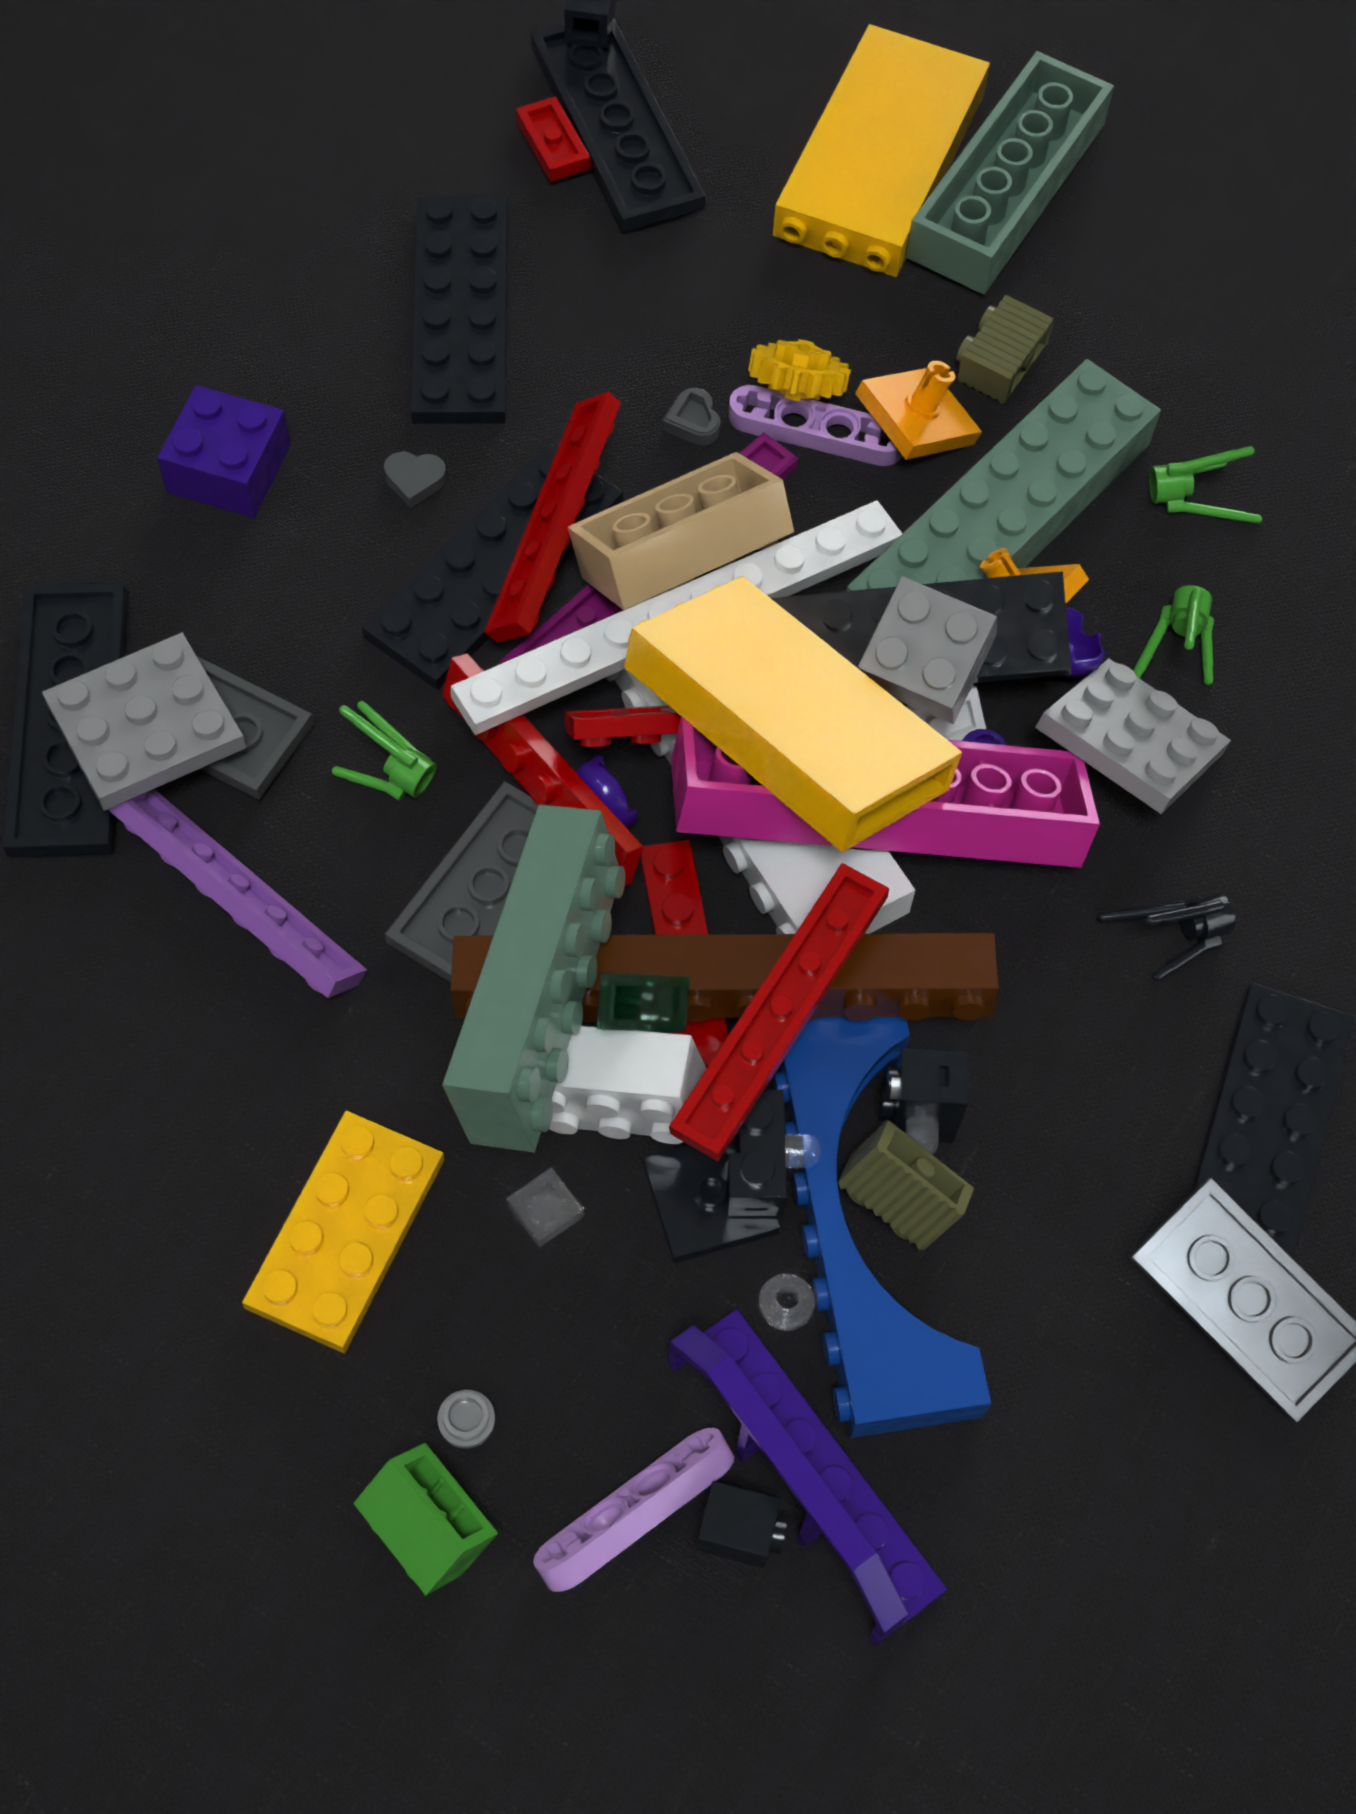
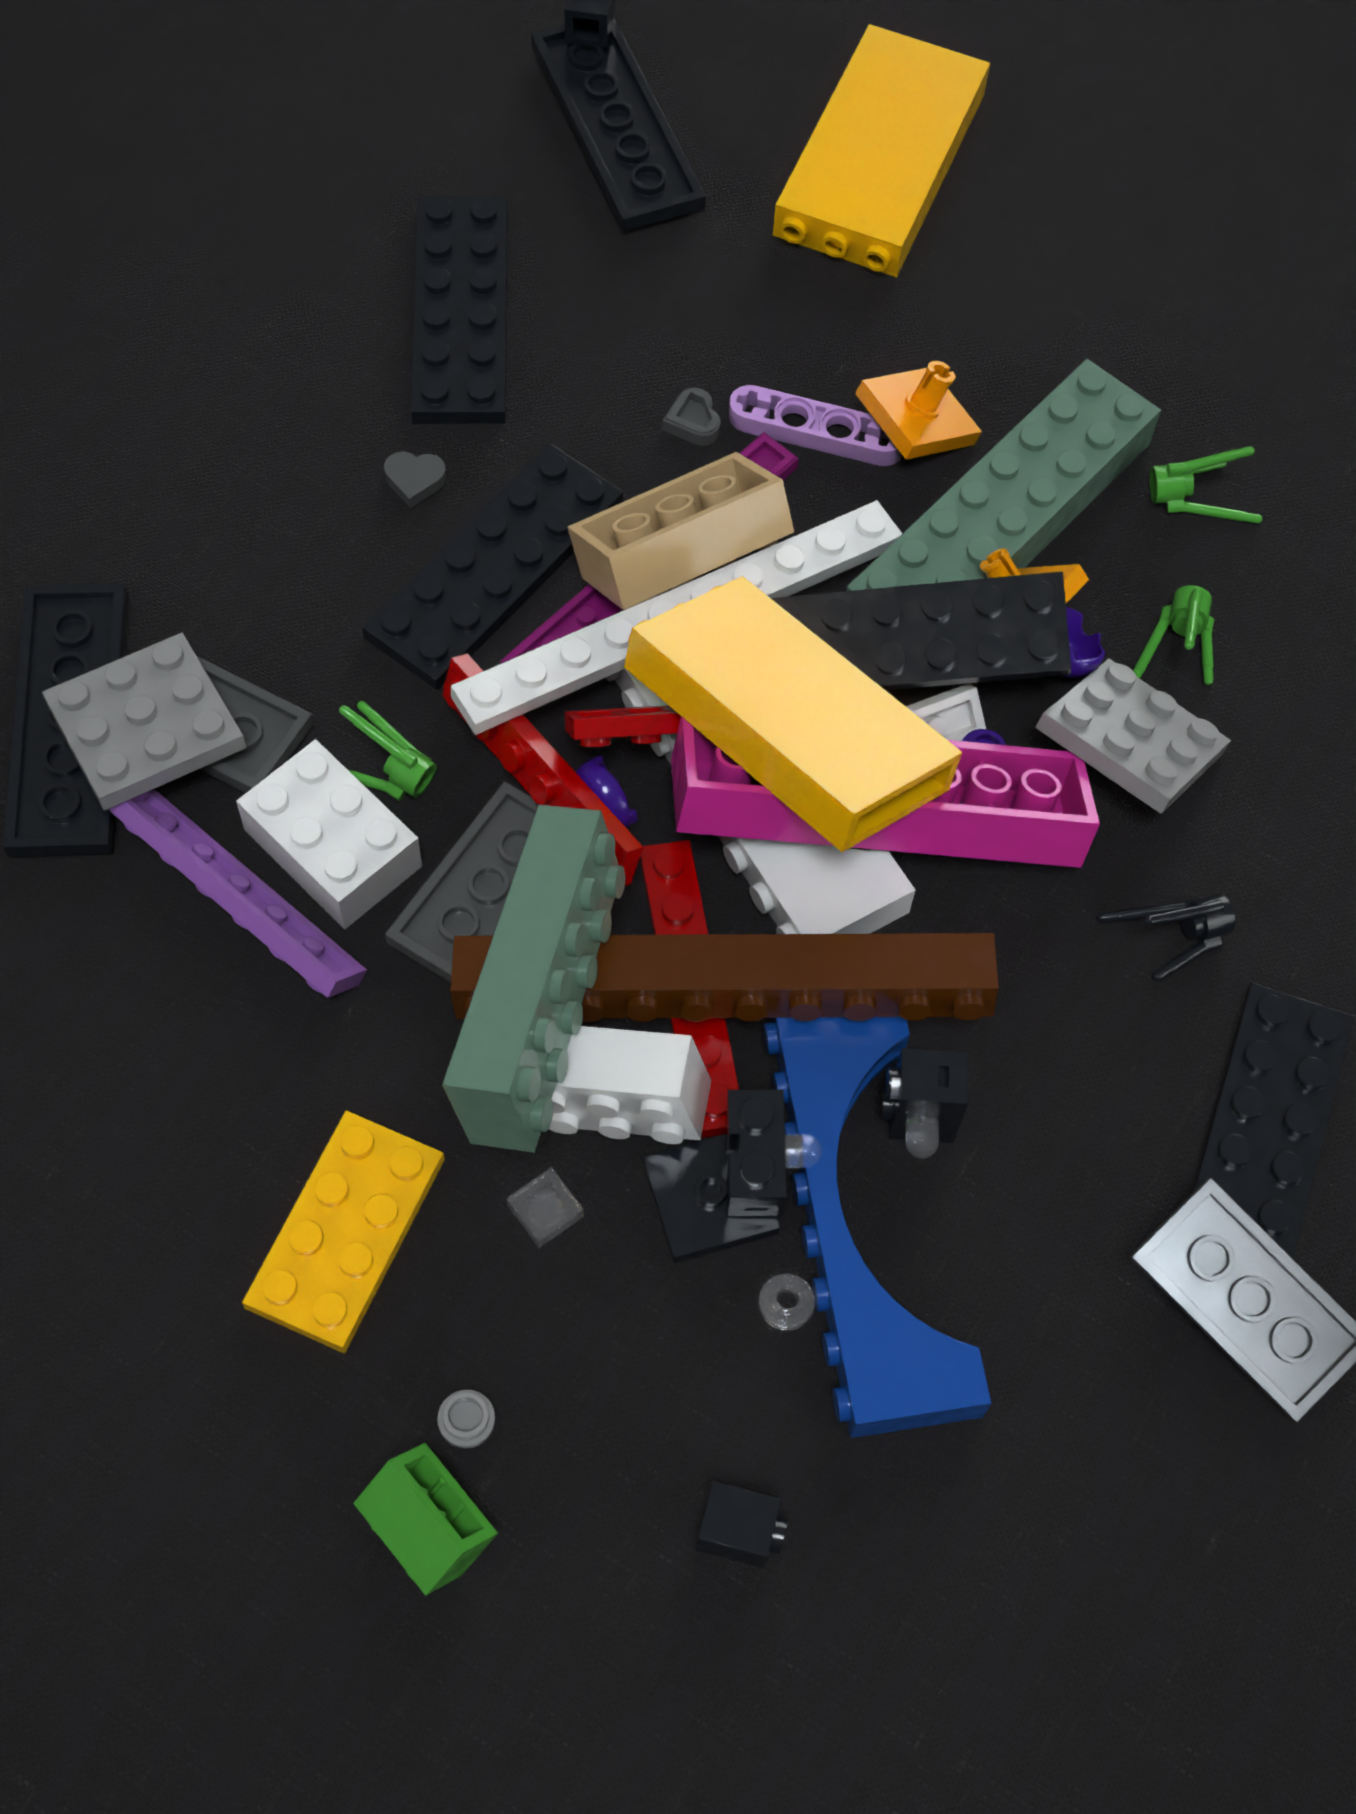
dark purple brick [157,385,291,518] -> none
red plate [484,391,621,643] -> none
red plate [516,96,591,182] -> none
lavender beam [533,1428,735,1592] -> none
clear green slope [597,970,690,1031] -> none
dark purple plate [668,1309,947,1646] -> none
red plate [669,863,889,1162] -> none
yellow gear [748,339,851,401] -> none
olive brick [838,1120,974,1250] -> none
light grey brick [857,576,997,724] -> none
sand green brick [906,51,1114,295] -> none
olive brick [956,294,1055,404] -> none
none -> white brick [236,739,422,930]

